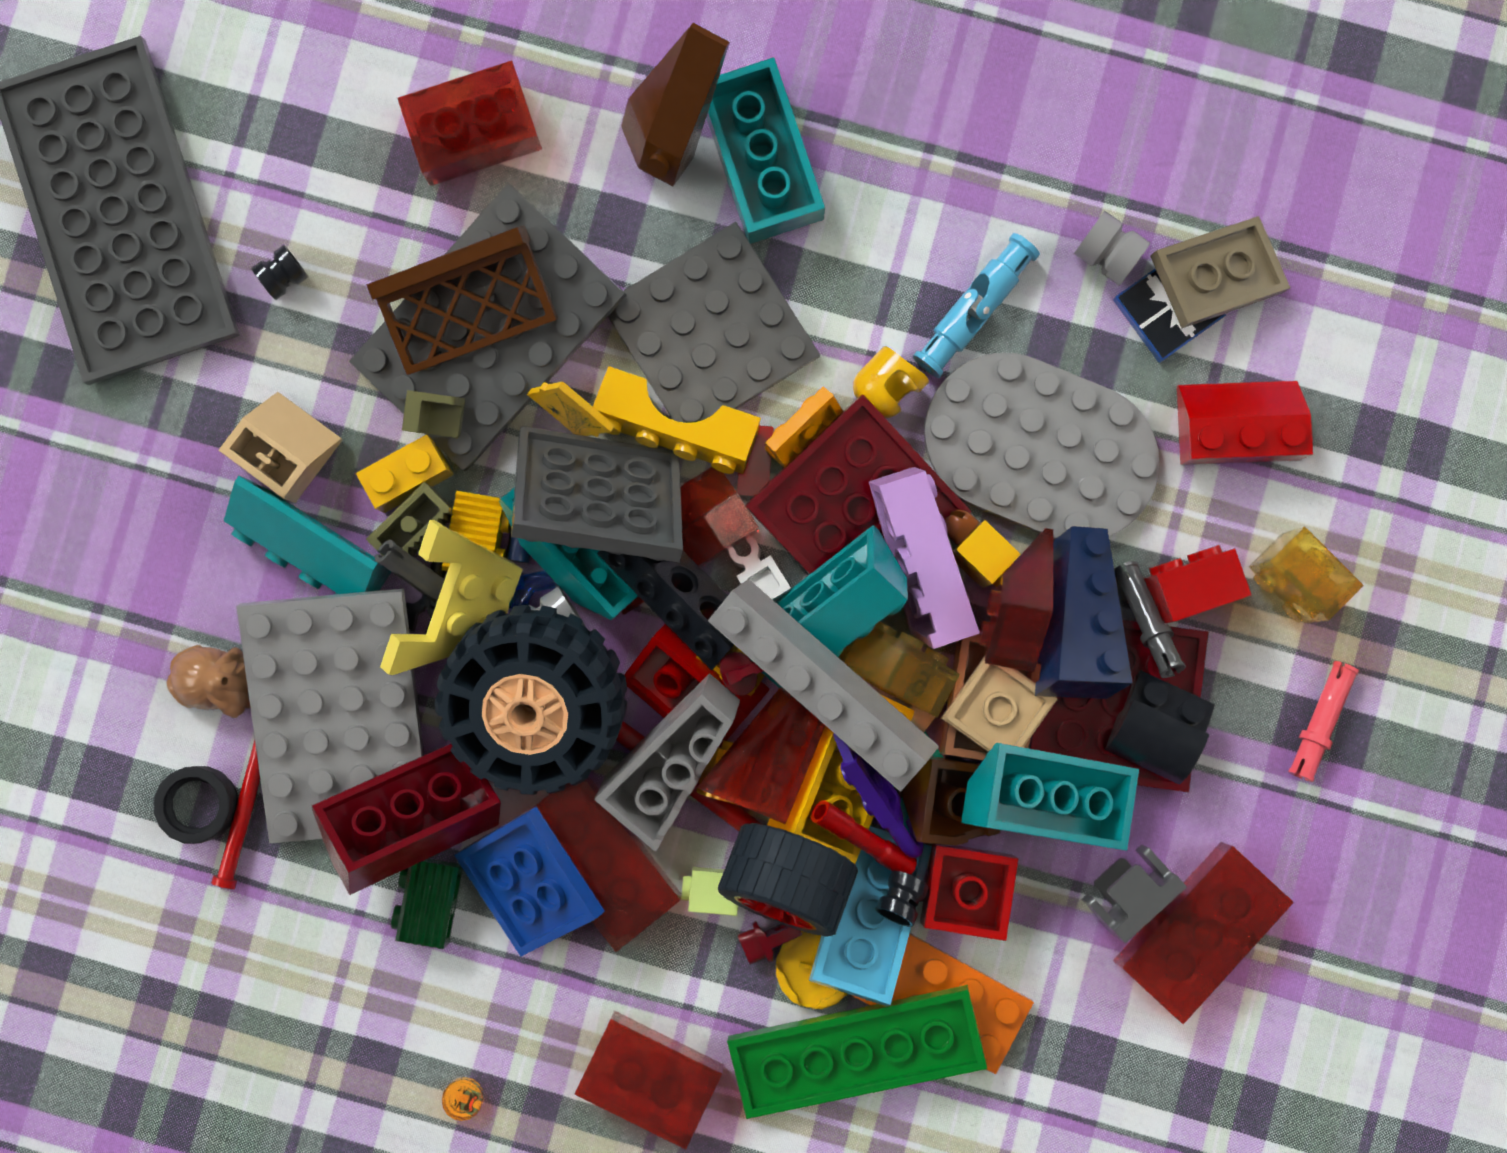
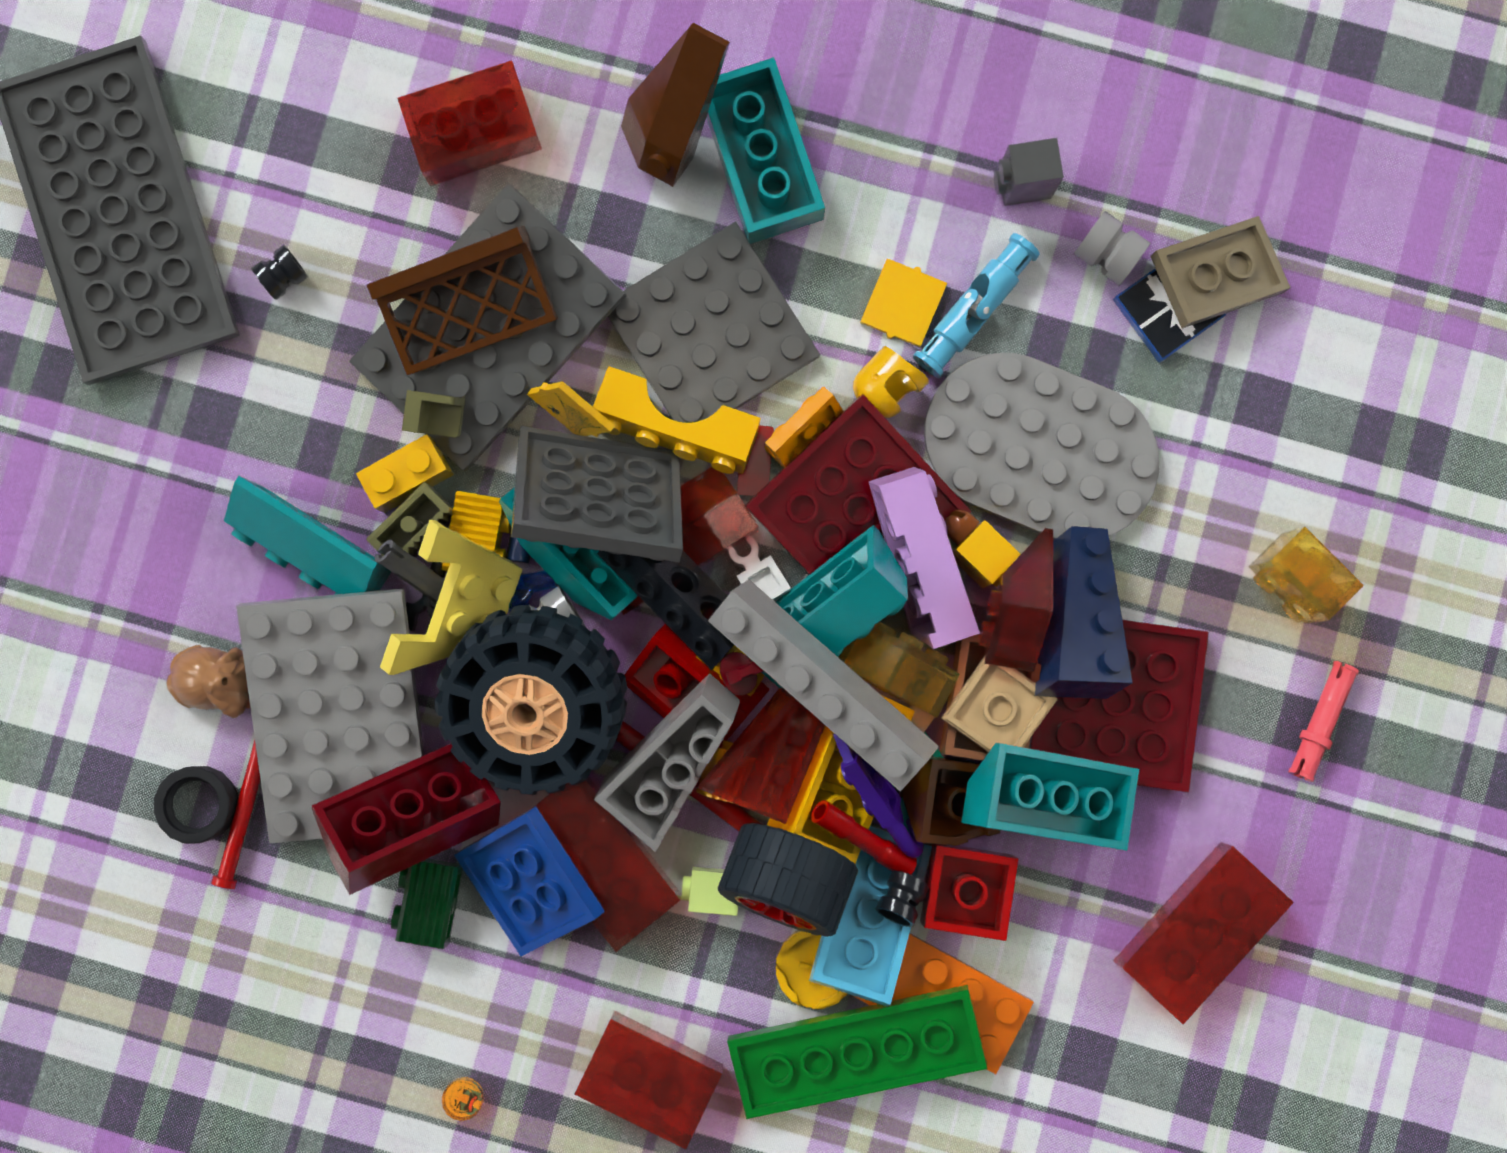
tan slope [218,392,343,503] -> none
dark red piece [738,921,802,965] -> none
dark grey panel [1081,845,1187,944] -> none
black brick [1105,670,1215,785] -> none
dark grey pin [1114,561,1186,678] -> none
red brick [1144,545,1252,624] -> none
red slope [1177,381,1313,465] -> none
none -> yellow piece [860,258,947,347]
none -> dark grey brick [994,138,1064,206]

